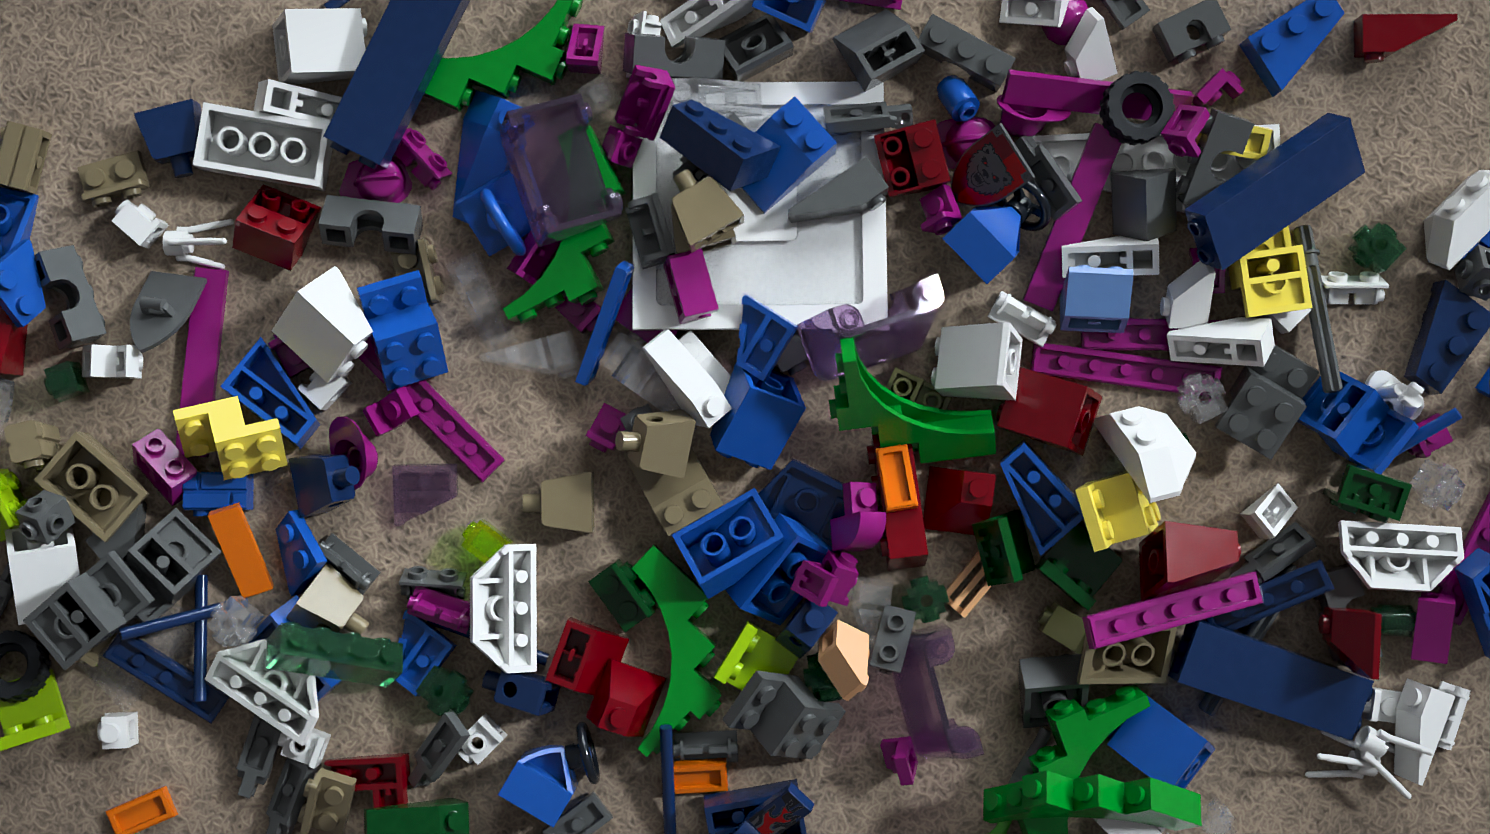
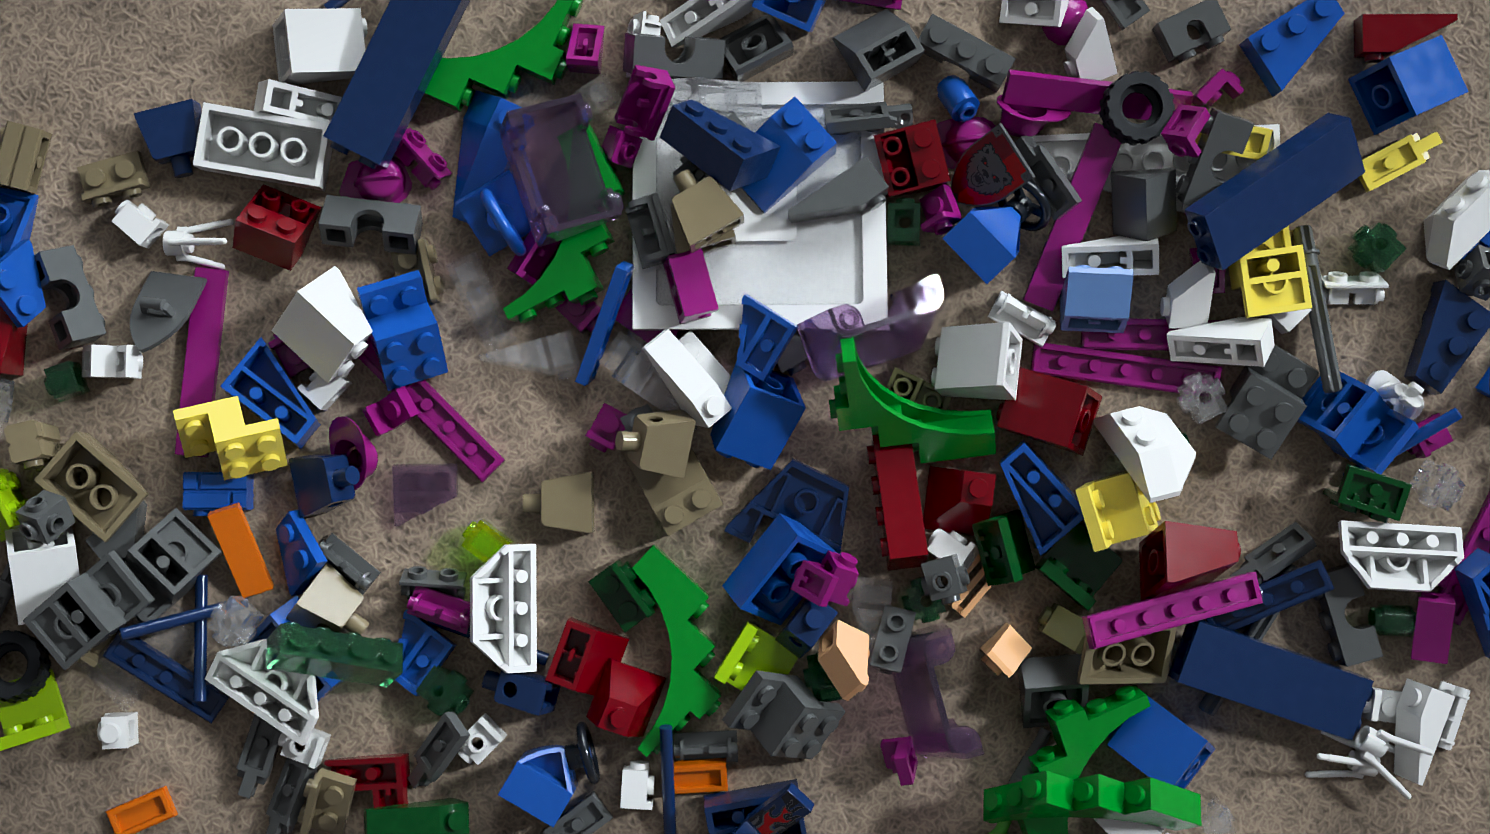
magenta bracket [132,429,197,506] -> none
blue slope [672,488,785,599] -> none
magenta brick [830,482,886,552] -> none
orange tile [875,444,918,513] -> none
white slope [1240,483,1298,540] -> none
dark red slope [1318,607,1382,680] -> none
none -> white brick [620,761,655,810]
none -> clear green brick [888,198,921,246]
none -> dark grey brick [921,554,970,605]
none -> white brick [927,528,979,570]
none -> light nougat slope [980,623,1032,678]
none -> blue slope [1348,35,1469,135]
none -> light yellow hinge [1358,132,1443,193]

